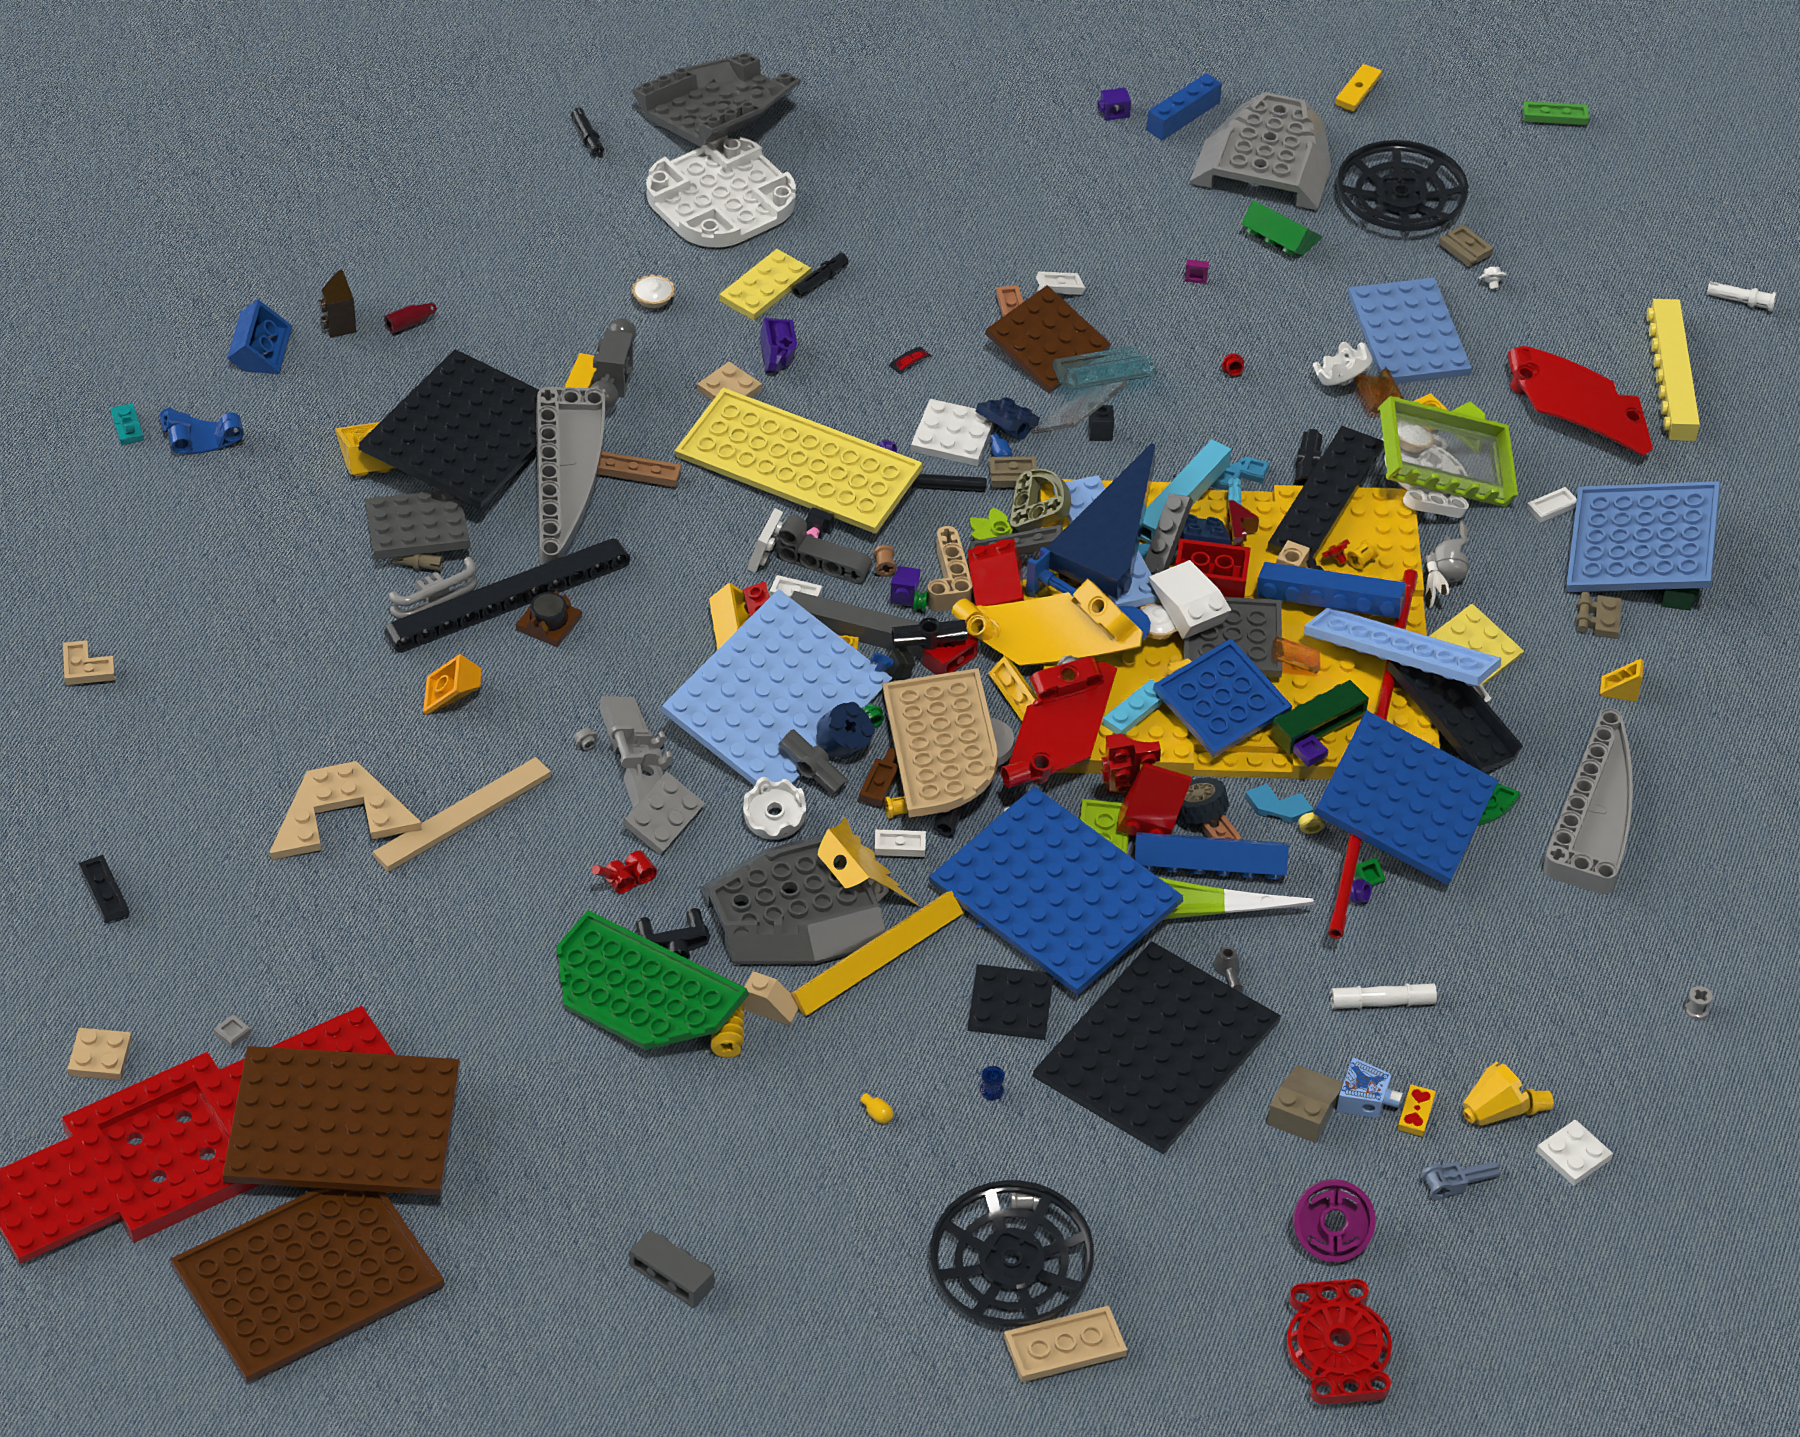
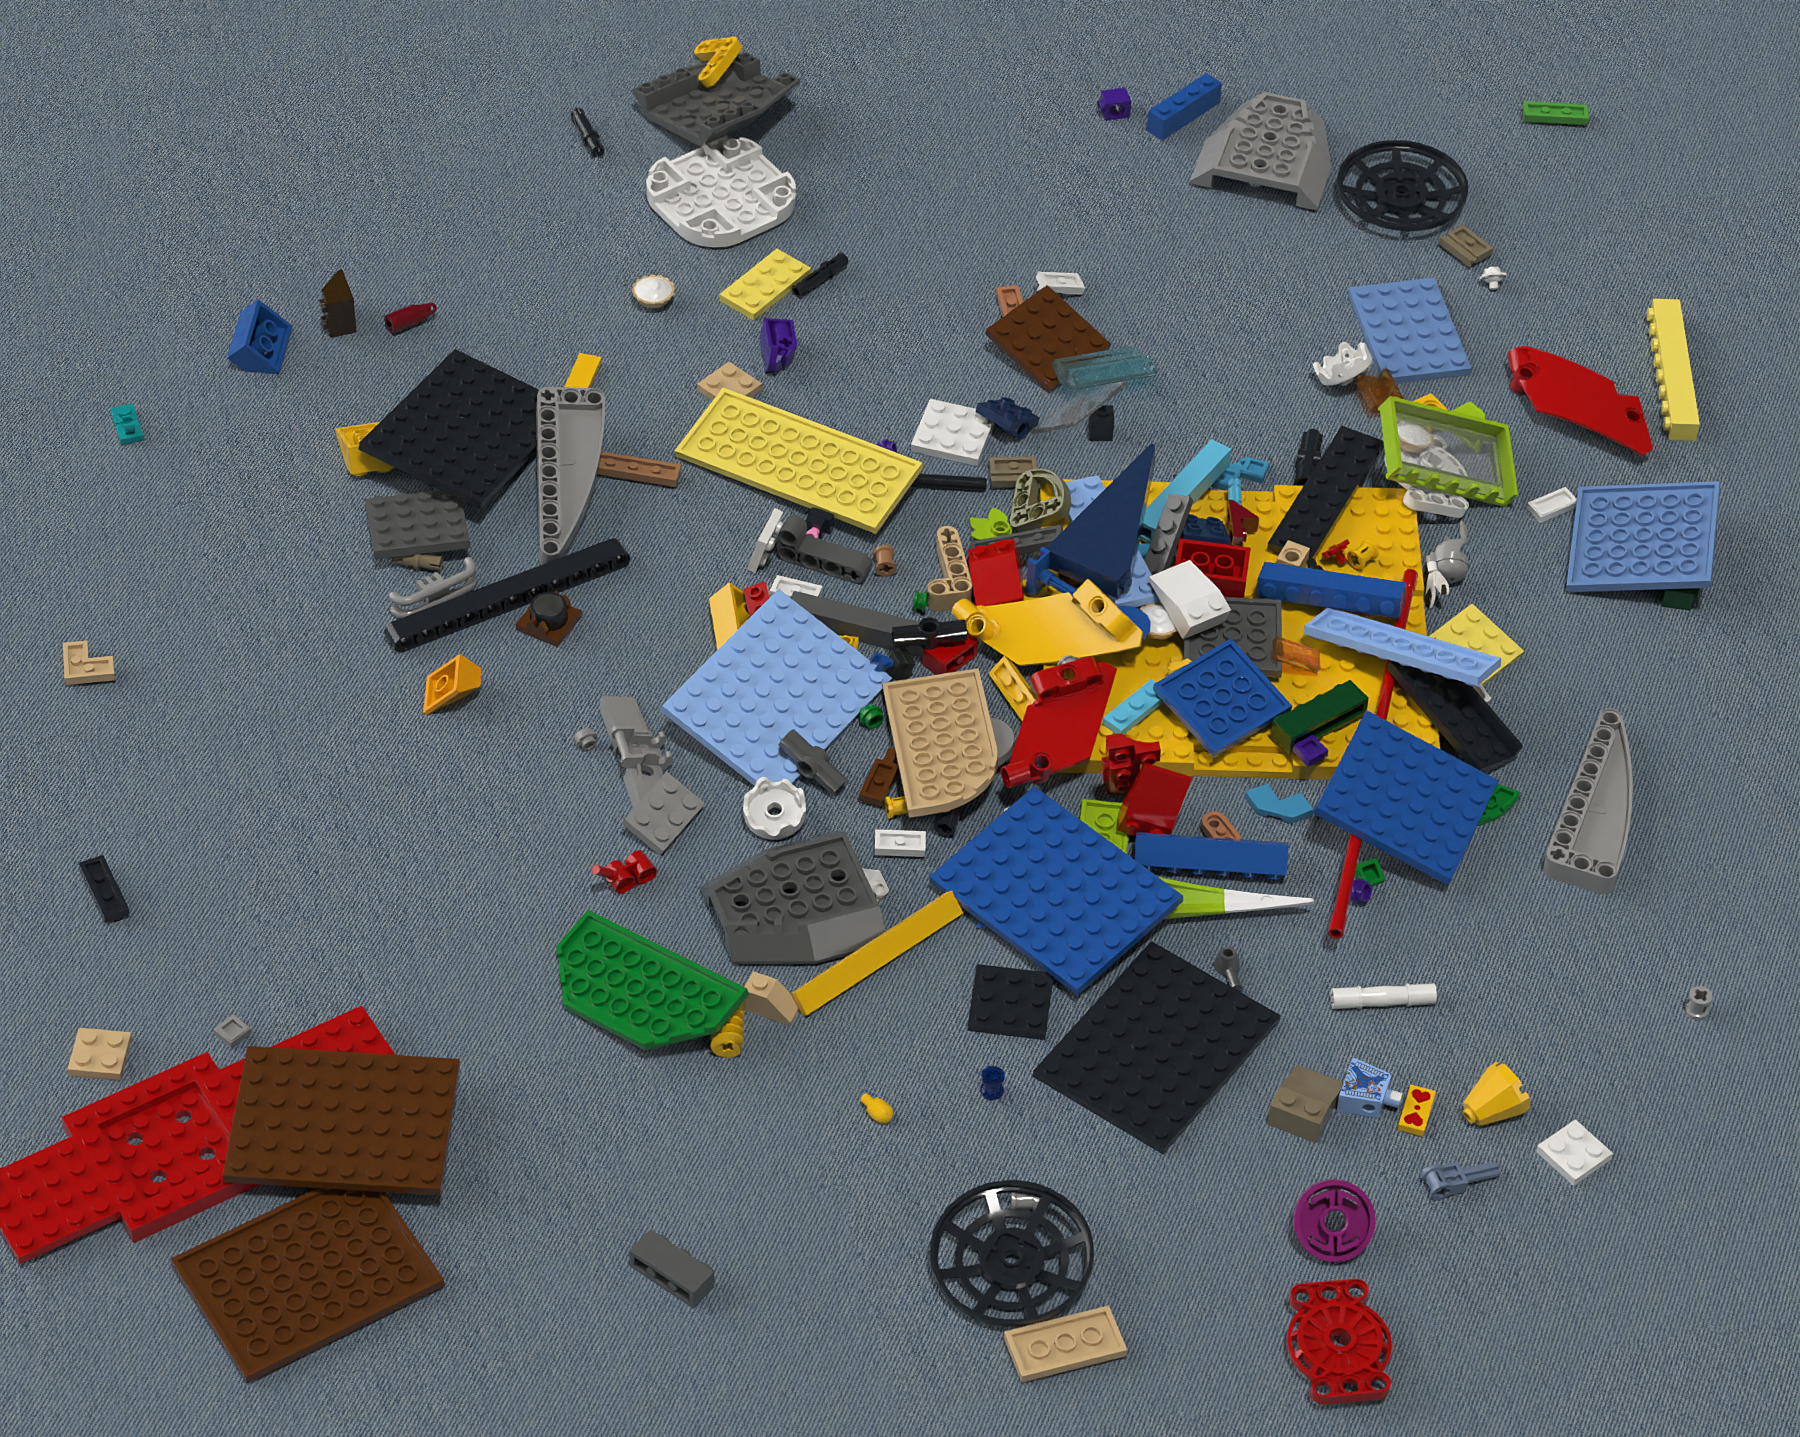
blue panel [159,407,244,454] -> none
tan wing [270,761,422,860] -> none
tan tile [373,757,551,872] -> none
dark grey brick [591,318,636,410] -> none
black connector [636,908,710,959] -> none
dark blue brick [816,702,875,759] -> none
yellow piece [818,817,920,907] -> none
sticker [888,347,931,374] -> none
dark purple bracket [890,566,921,606] -> none
blue cylinder [990,434,1012,457] -> none
black wheel [1177,777,1229,824] -> none
magenta plate [1184,259,1209,284] -> none
red plate [1222,353,1244,376] -> none
green slope [1241,200,1322,256] -> none
light yellow tile [1298,812,1325,834] -> none
yellow tile [1335,64,1382,112] -> none
yellow piece [1522,1089,1553,1115] -> none
dark tan plate [1576,592,1622,639] -> none
yellow slope [1600,659,1644,702] -> none
white pin [1707,281,1777,312] -> none
none -> yellow beam [694,37,743,88]

